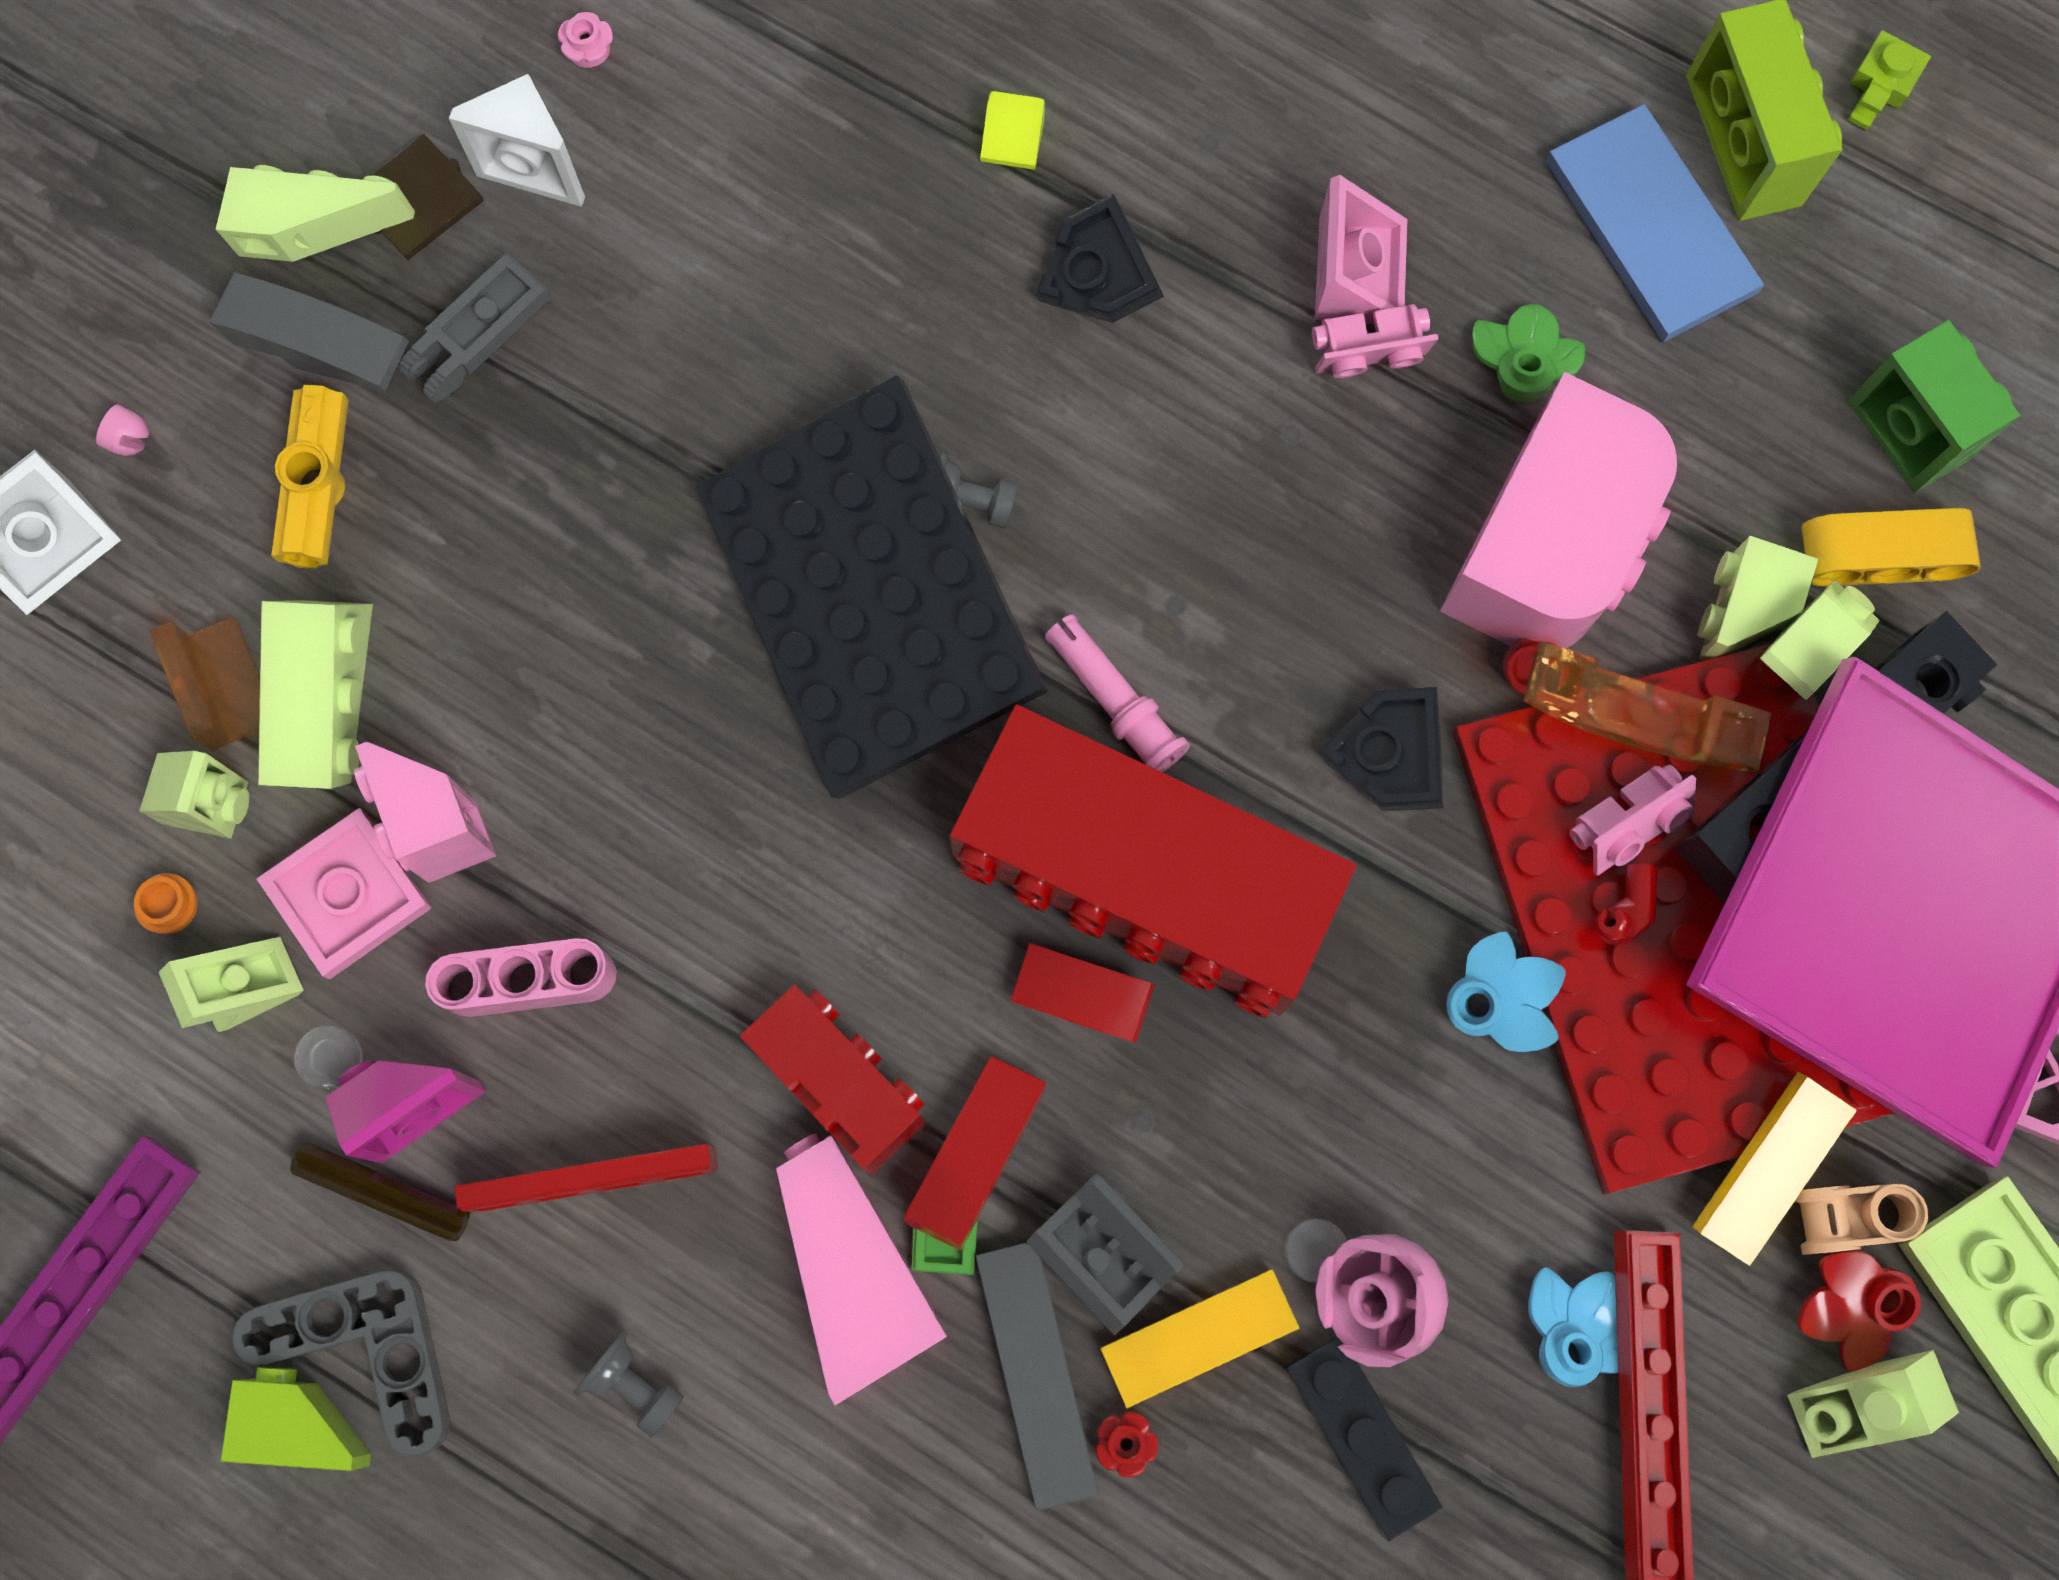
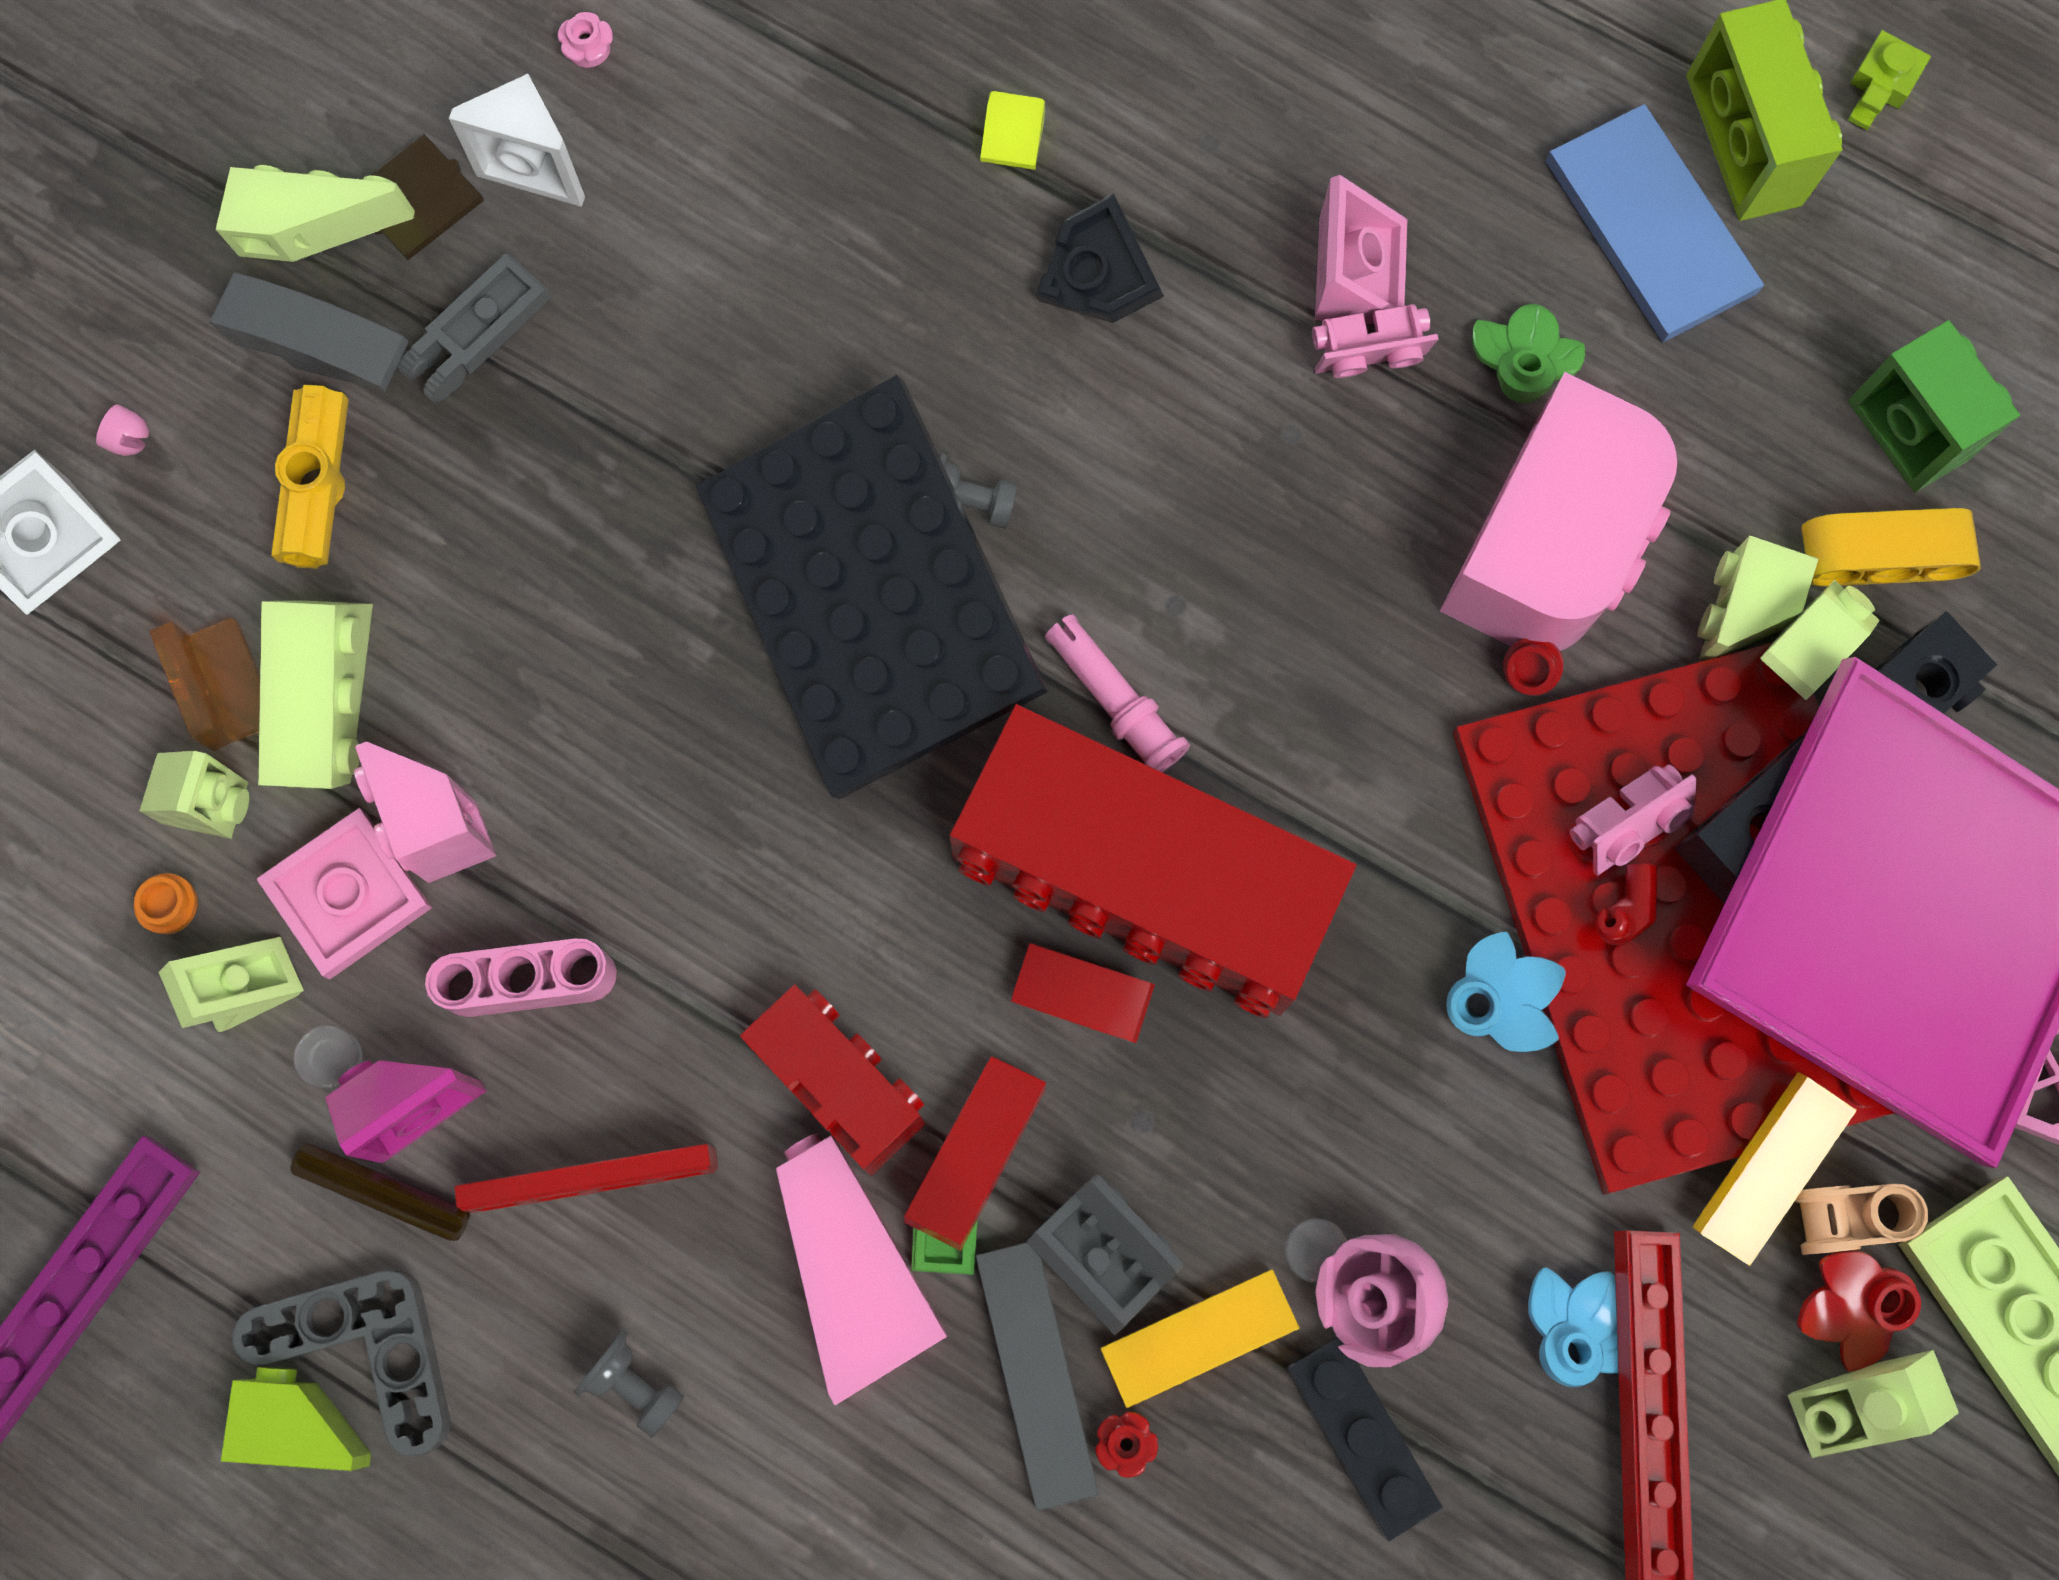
black plate [1318,687,1443,812] -> none
clear orange slope [1524,641,1771,772] -> none

